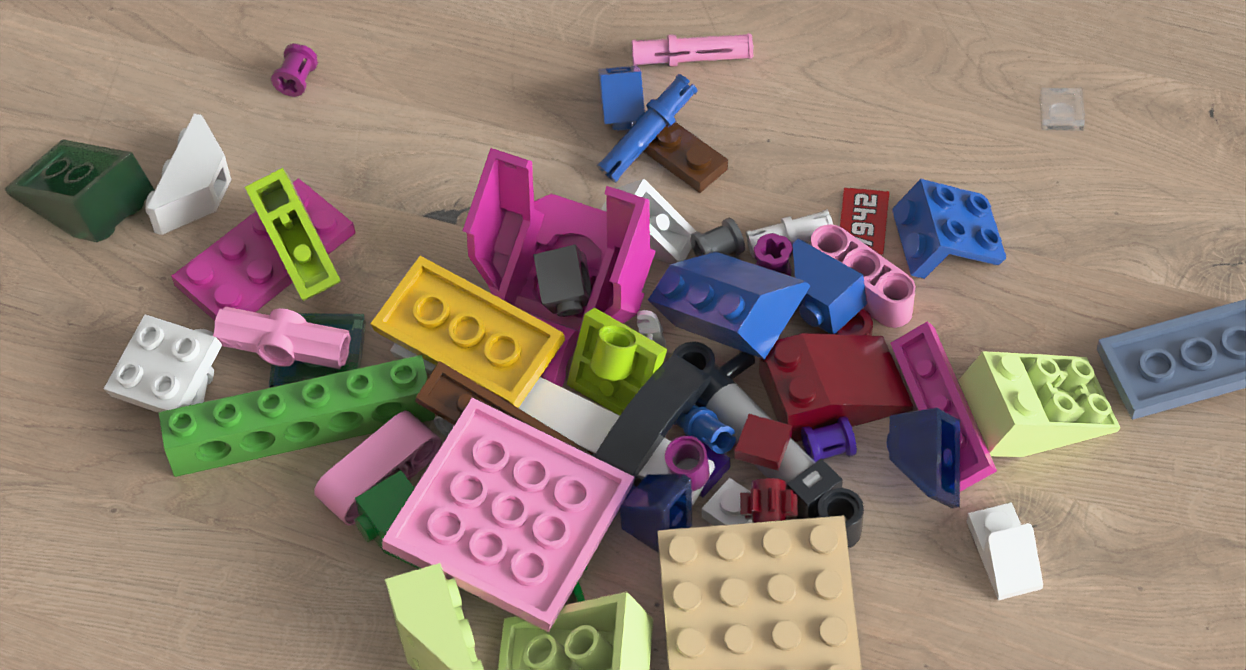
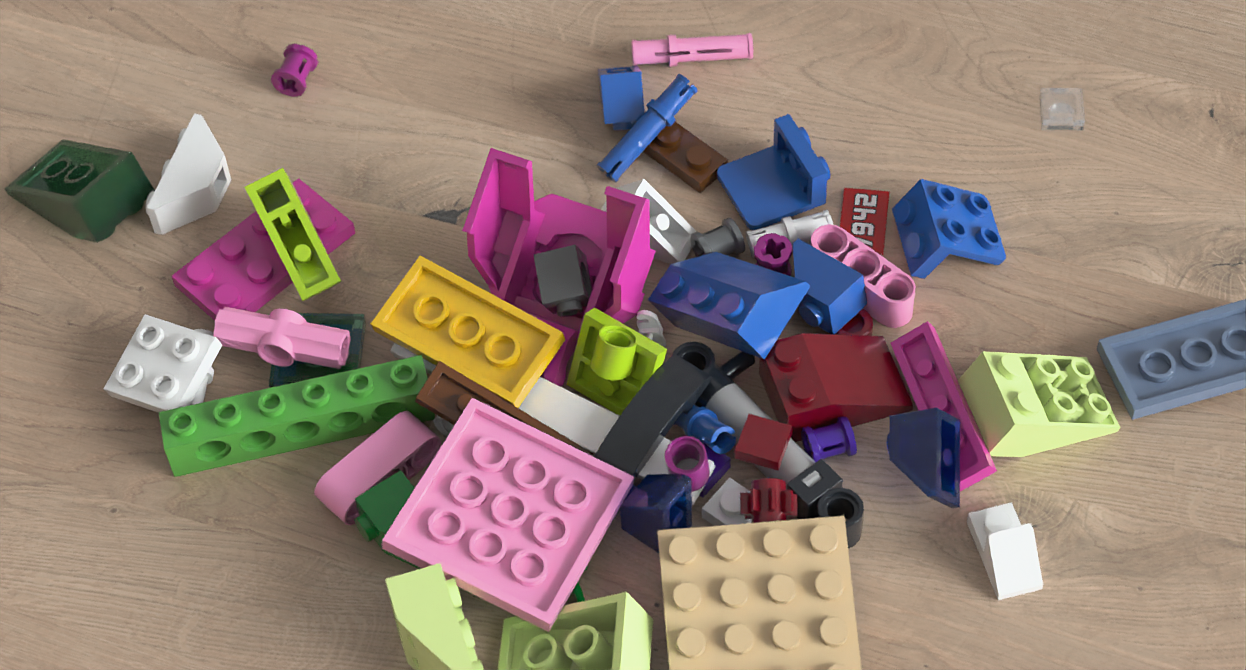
none -> blue bracket [717,114,831,230]

